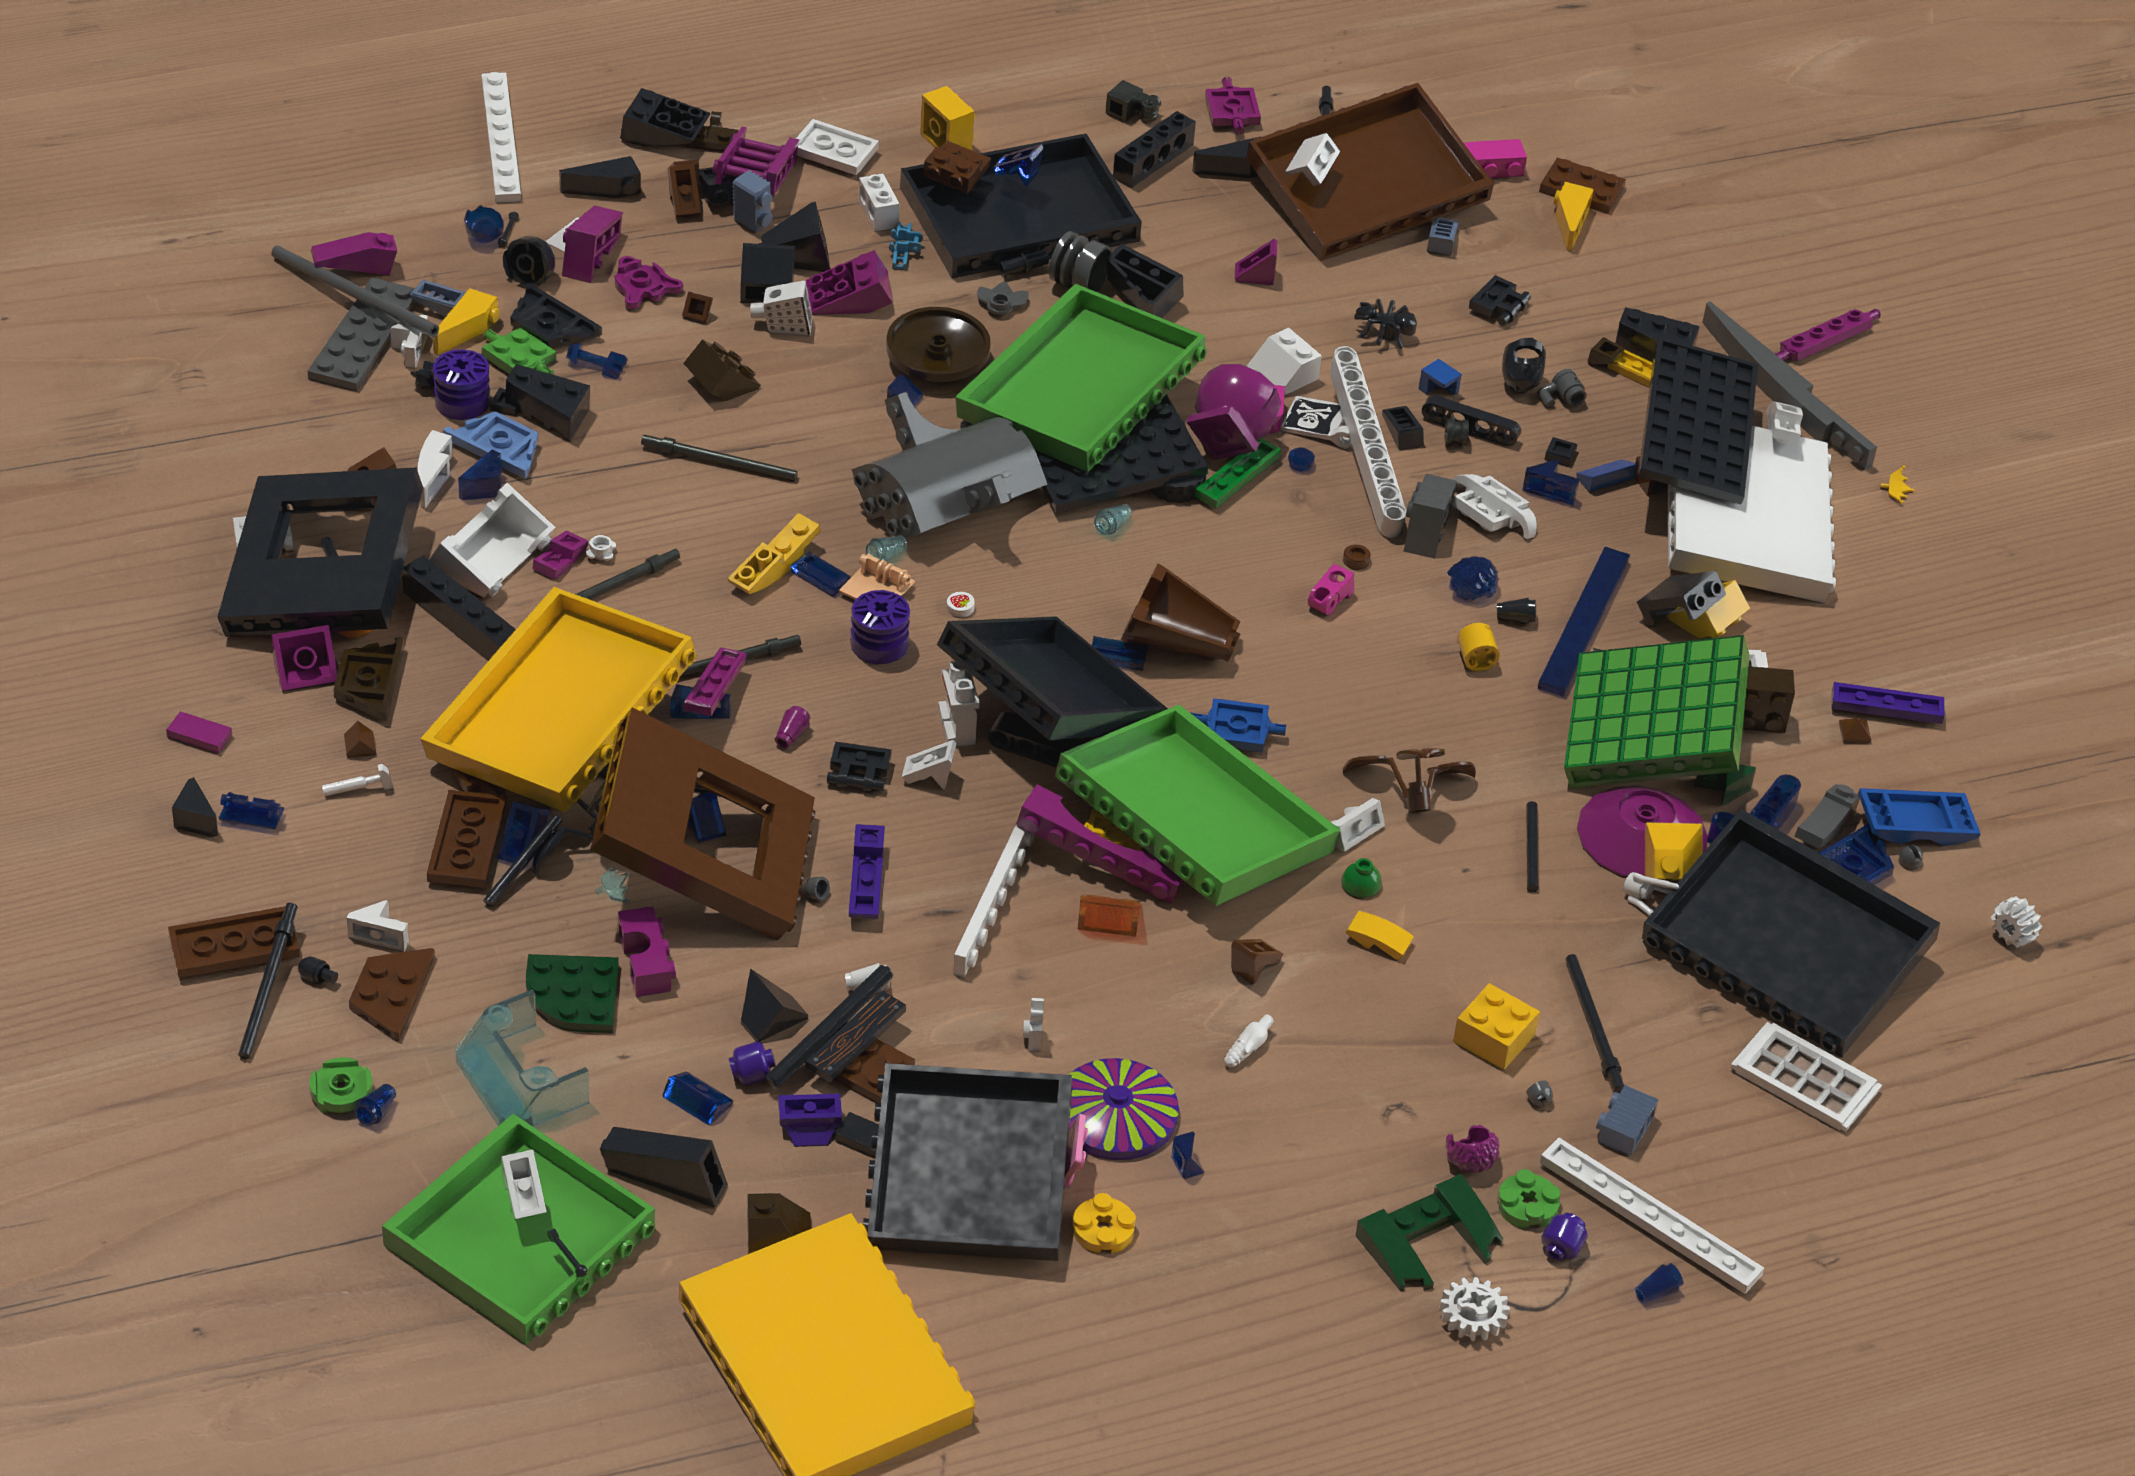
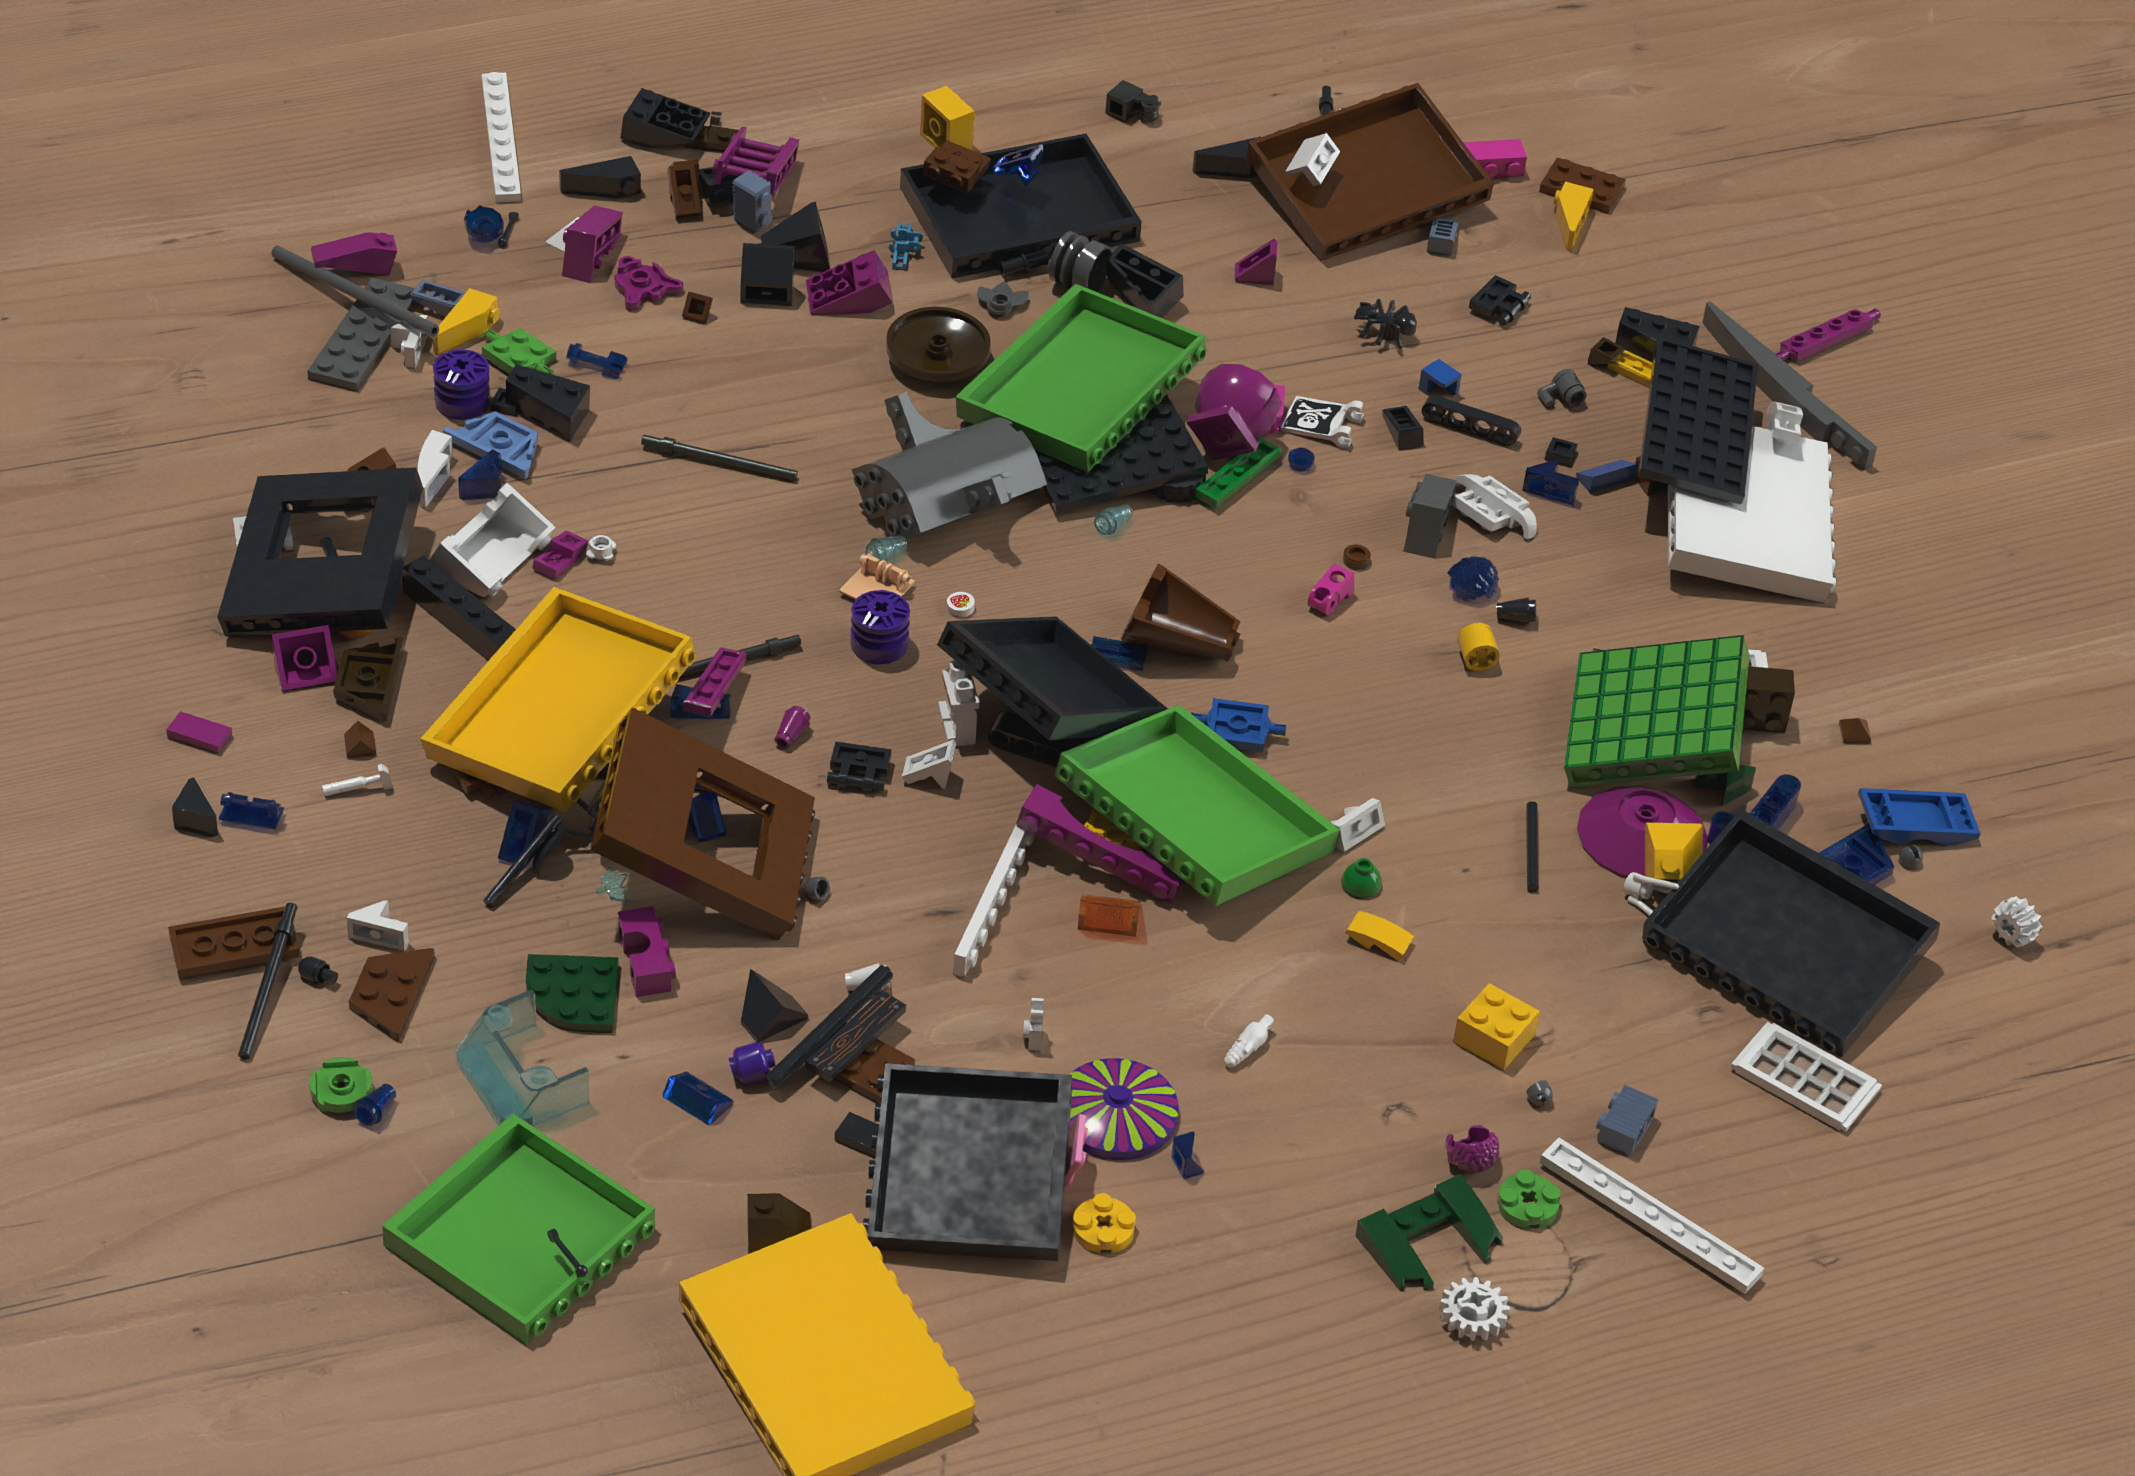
black plant [410,361,434,389] -> none
reddish brown plate [427,790,507,888] -> none
white slope [501,1150,546,1220] -> none
black cylinder [503,236,556,288] -> none
black wing [510,283,602,348] -> none
pearl dark grey bar [575,548,680,600] -> none
black slope [600,1127,728,1207] -> none
dark brown slope [683,339,761,401] -> none
yellow slope [728,513,821,594] -> none
white torso [750,281,813,336] -> none
dark purple slope [778,1093,842,1147] -> none
clear blue tile [791,552,851,597] -> none
white plate [796,119,879,175] -> none
dark purple slope [849,824,885,919] -> none
white brick [859,174,899,232] -> none
clear blue slope [887,374,923,406] -> none
black brick [1113,111,1196,188] -> none
magenta plate [1205,77,1261,135] -> none
reddish brown slope [1231,939,1283,984] -> none
white slope [1246,328,1322,395] -> none
white beam [1330,346,1406,538] -> none
reddish brown plant [1343,748,1476,813] -> none
pearl dark grey wheel [1444,419,1469,446] -> none
black piece [1502,338,1546,393] -> none
clear blue tile [1537,547,1630,697] -> none
dark purple head [1541,1212,1588,1261] -> none
black bar [1566,954,1624,1093] -> none
clear blue cone [1634,1263,1684,1304] -> none
black panel [1637,570,1726,626] -> none
yellow slope [1667,580,1750,638] -> none
dark grey slope [1794,784,1860,849] -> none
dark purple plate [1831,682,1945,724] -> none
yellow piece [1880,465,1915,504] -> none

